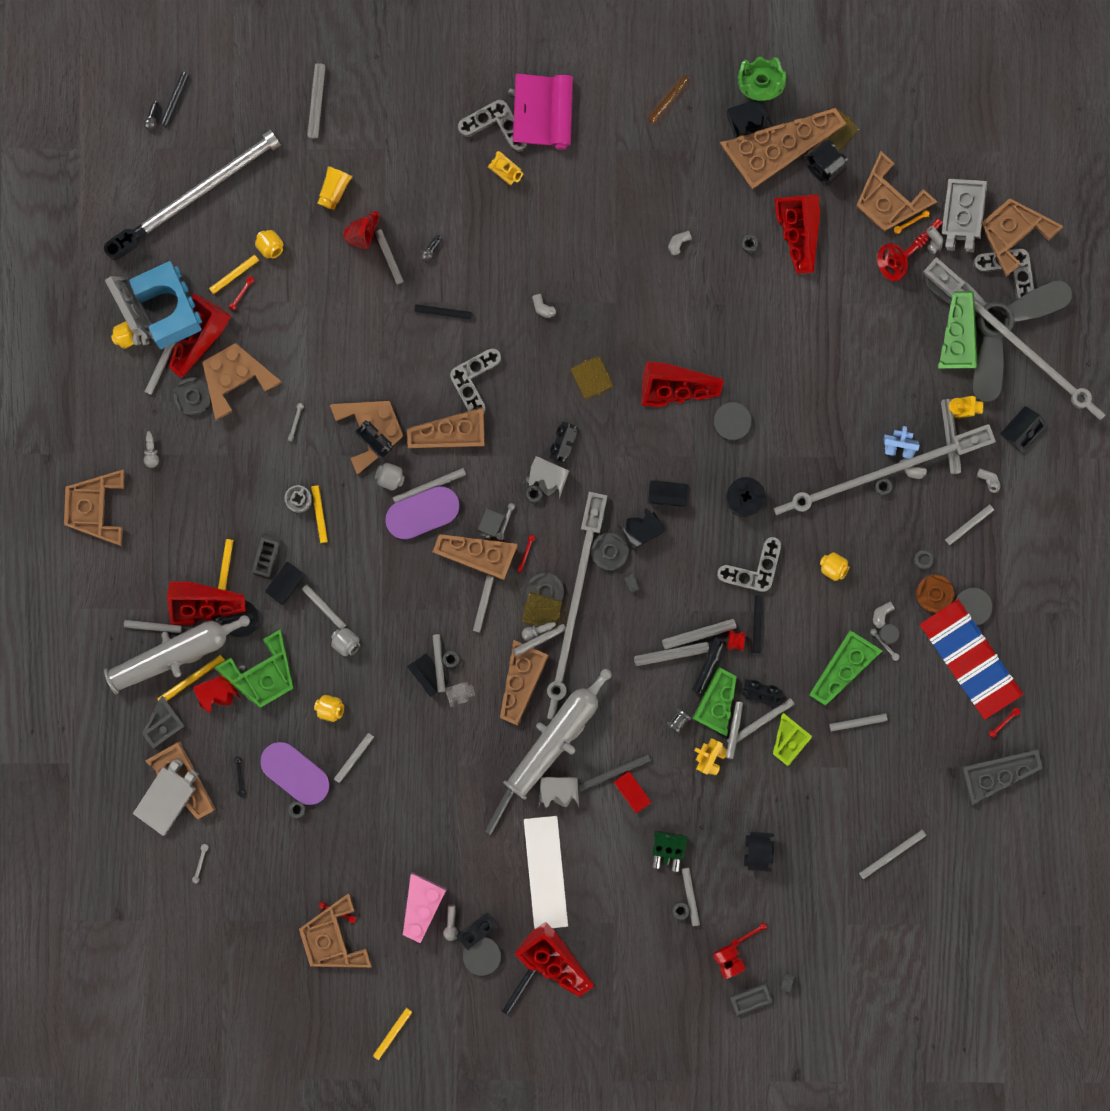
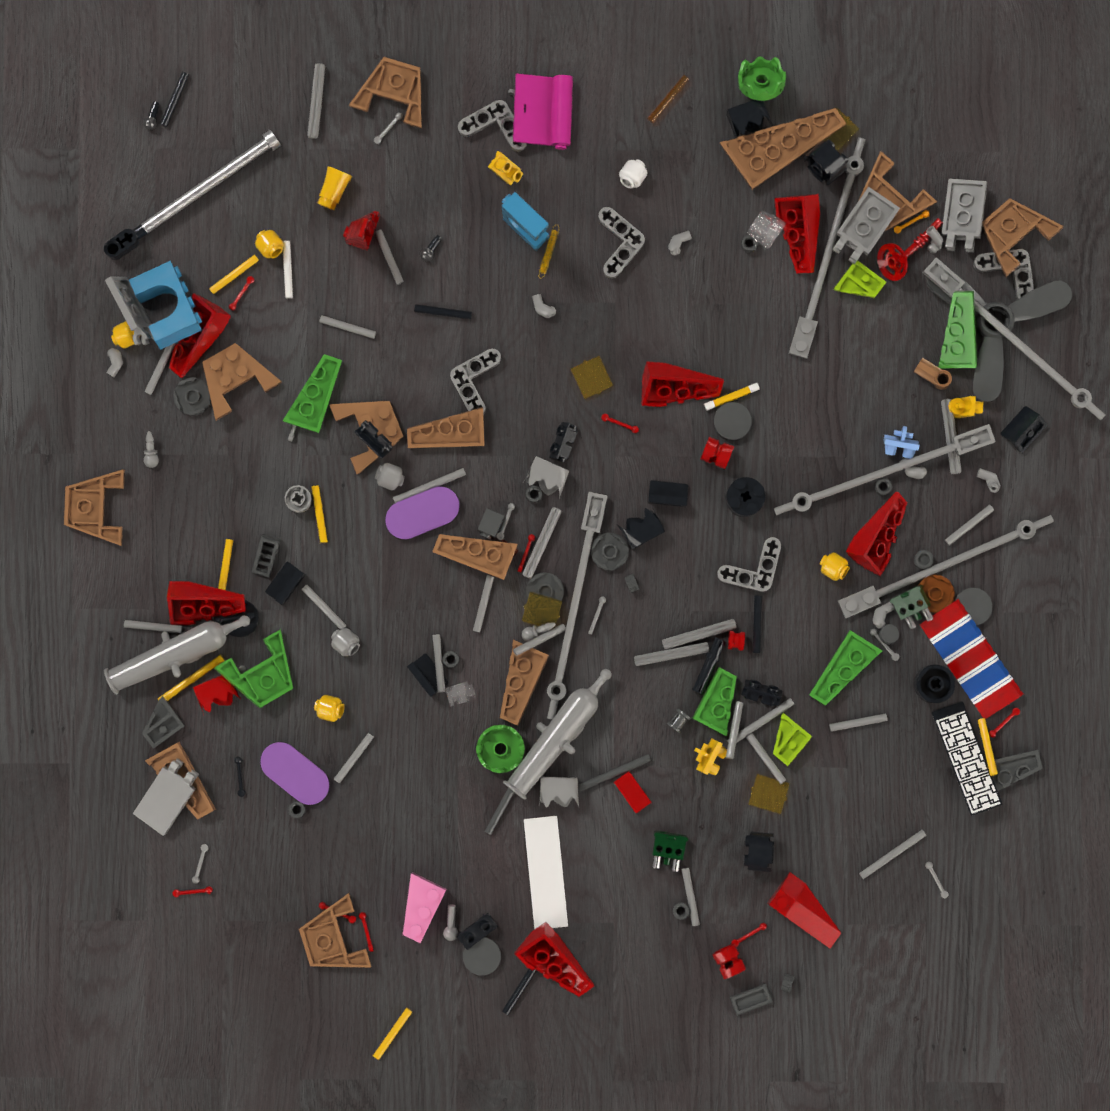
none -> light grey arm [106,348,123,377]
none -> red hinge [172,886,213,897]
none -> bright green wing [282,354,342,433]
none -> white bar [283,241,293,299]
none -> light grey bar [319,315,376,339]
none -> medium nougat wing [349,57,422,129]
none -> red hinge [359,912,374,952]
none -> light grey hinge [374,113,403,144]
none -> bright green plate [476,725,525,773]
none -> dark azure arch [502,192,549,251]
none -> light grey axle [523,507,561,579]
none -> yellow piece [539,227,559,278]
none -> light grey hinge [588,596,606,635]
none -> light grey beam [598,207,645,279]
none -> red hinge [601,414,639,433]
none -> white head [619,160,647,189]
none -> red wheel [700,437,734,469]
none -> yellow bar [704,383,760,411]
none -> light grey bar [746,733,786,784]
none -> clear piece [747,211,786,250]
none -> clear yellow piece [748,774,790,814]
none -> red wedge [767,872,841,949]
none -> light grey bar [788,138,865,359]
none -> light grey tile [832,187,900,264]
none -> lime wing [833,260,886,298]
none -> light grey bar [838,515,1054,618]
none -> red wedge [846,492,907,576]
none -> dark green piece [890,584,933,629]
none -> black brick [913,665,955,703]
none -> medium nougat piece [914,358,952,390]
none -> light grey hinge [925,862,949,899]
none -> sticker [932,701,1003,816]
none -> yellow bar [978,718,998,776]

